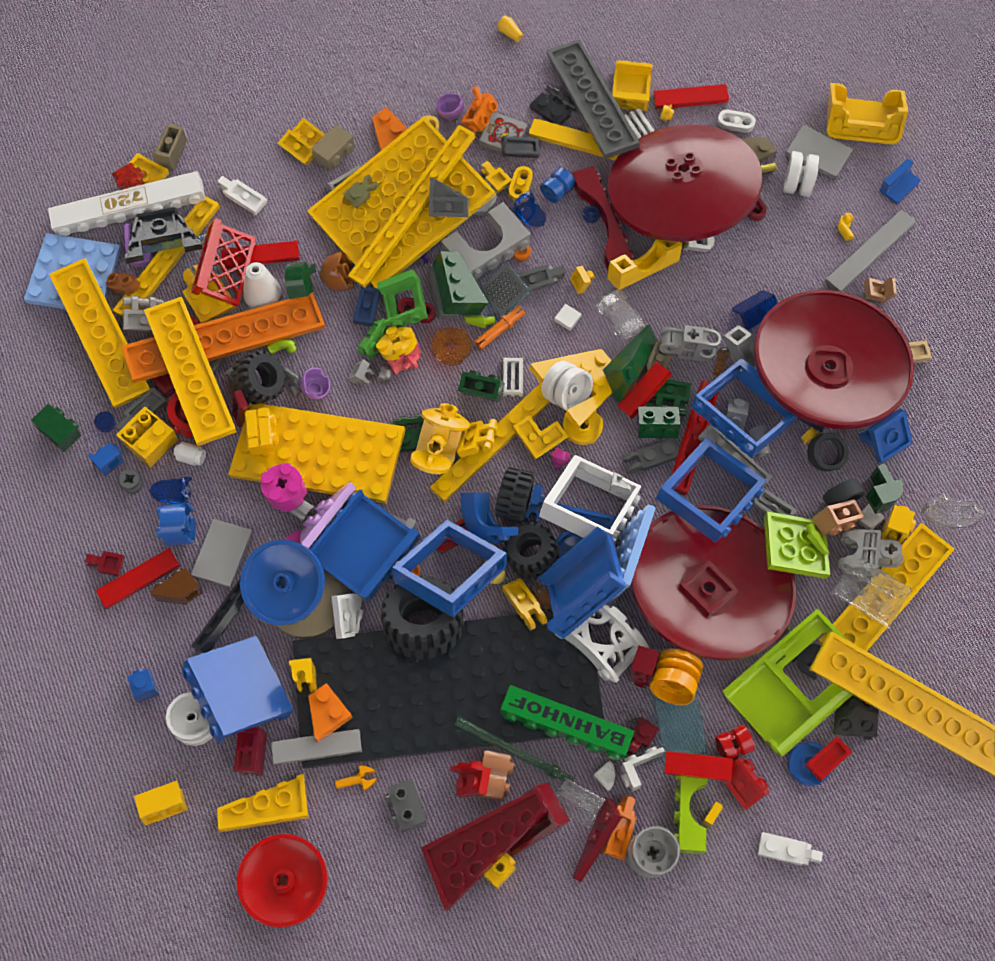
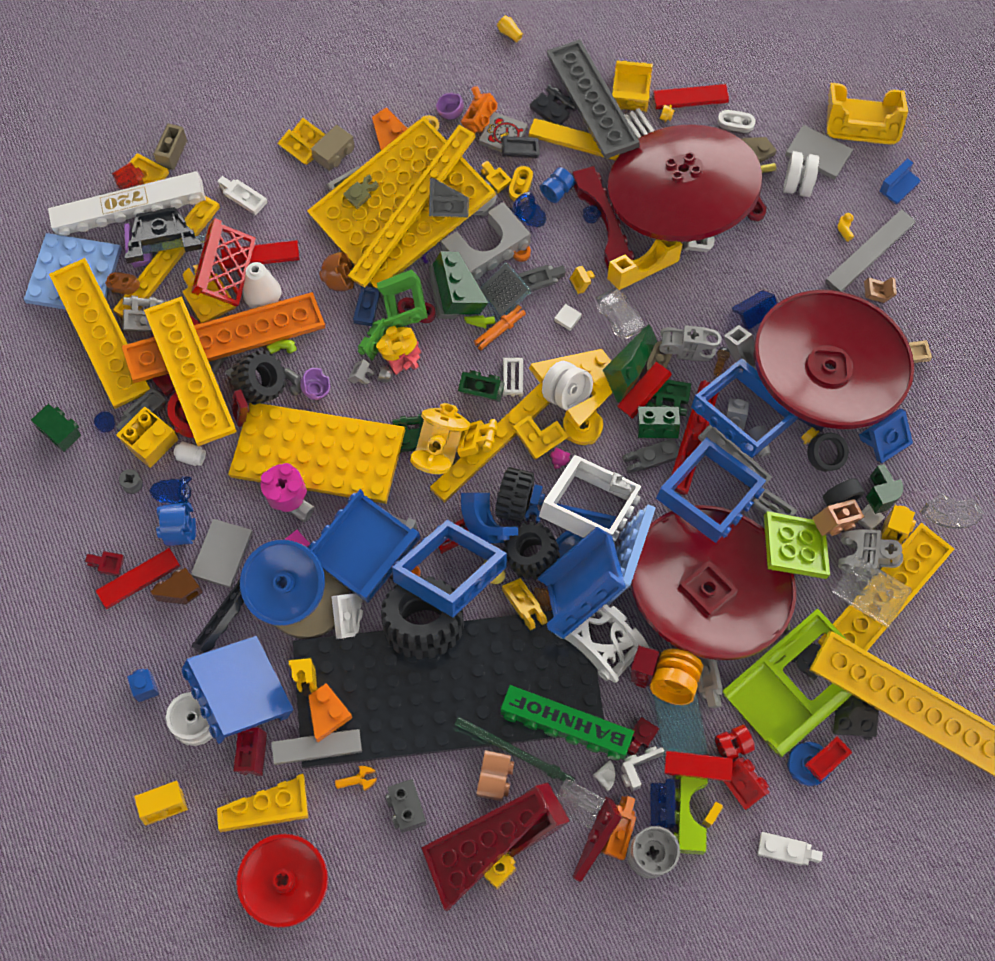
blue brick [88,443,124,476] -> none
yellow brick [245,407,278,456] -> none
dark green brick [285,261,316,299] -> none
lavender wing [300,482,356,548] -> none
clear orange plate [432,327,471,366] -> none
red bracket [449,761,491,798] -> none
lime bar [806,523,830,555] -> none
none -> clear blue bracket [650,779,675,829]
none -> light grey hinge [696,656,722,709]

